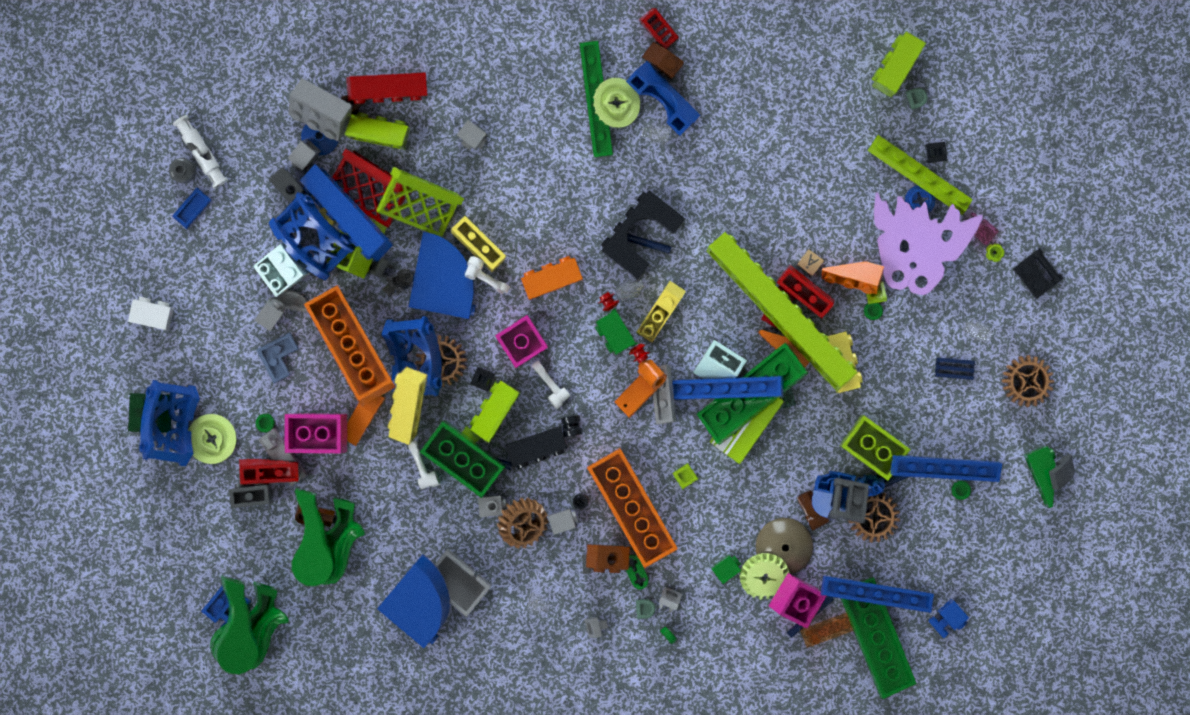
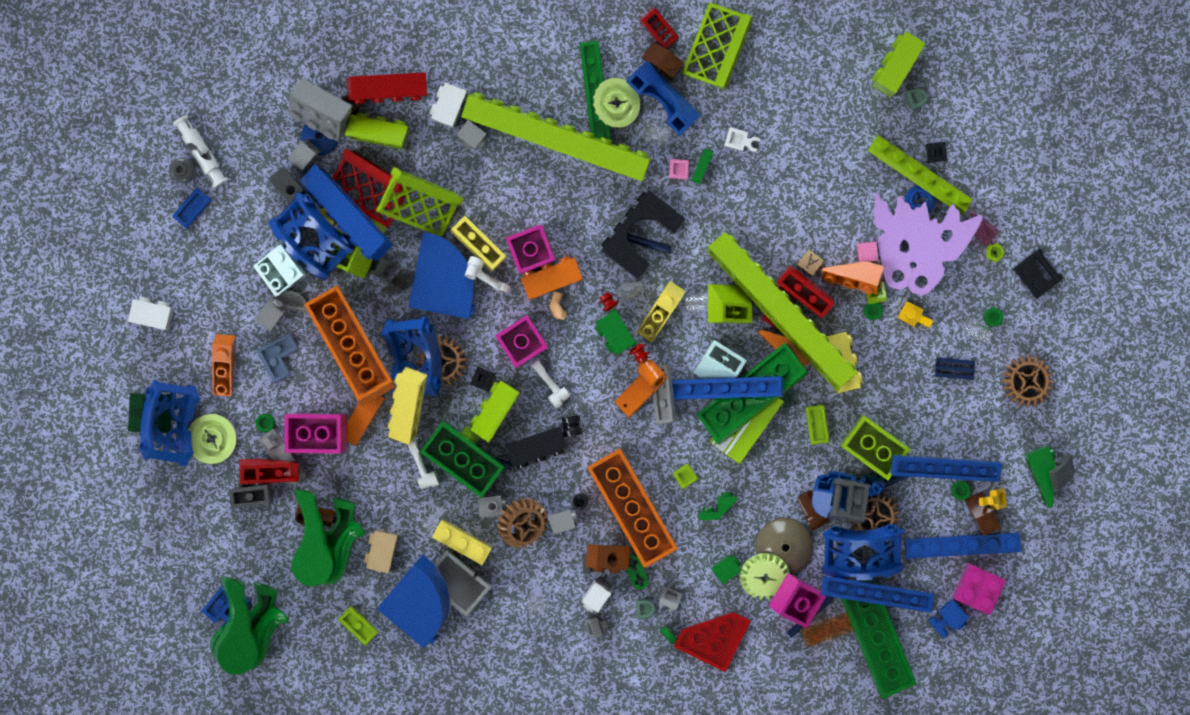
none -> orange slope [212,334,236,397]
none -> lime plate [338,605,379,646]
none -> tan brick [364,529,399,573]
none -> white brick [429,82,468,129]
none -> light yellow brick [432,519,493,565]
none -> lime brick [461,92,651,181]
none -> dark pink brick [506,224,556,275]
none -> light nougat arm [549,291,567,320]
none -> white brick [582,579,611,613]
none -> bright pink tile [669,159,689,180]
none -> red plate [674,612,751,672]
none -> lime fence [682,2,753,91]
none -> clear brick [685,293,708,313]
none -> green beam [691,148,714,185]
none -> green slope [698,492,737,520]
none -> lime slope [708,284,752,324]
none -> white plate [724,127,760,152]
none -> lime plate [805,404,830,445]
none -> blue fence [822,524,904,580]
none -> bright pink tile [857,242,879,262]
none -> yellow plate [898,301,933,328]
none -> blue plate [904,532,1021,559]
none -> dark pink brick [952,562,1006,615]
none -> reddish brown slope [964,492,1001,536]
none -> yellow plate [979,488,1007,510]
none -> green tile [983,308,1003,327]

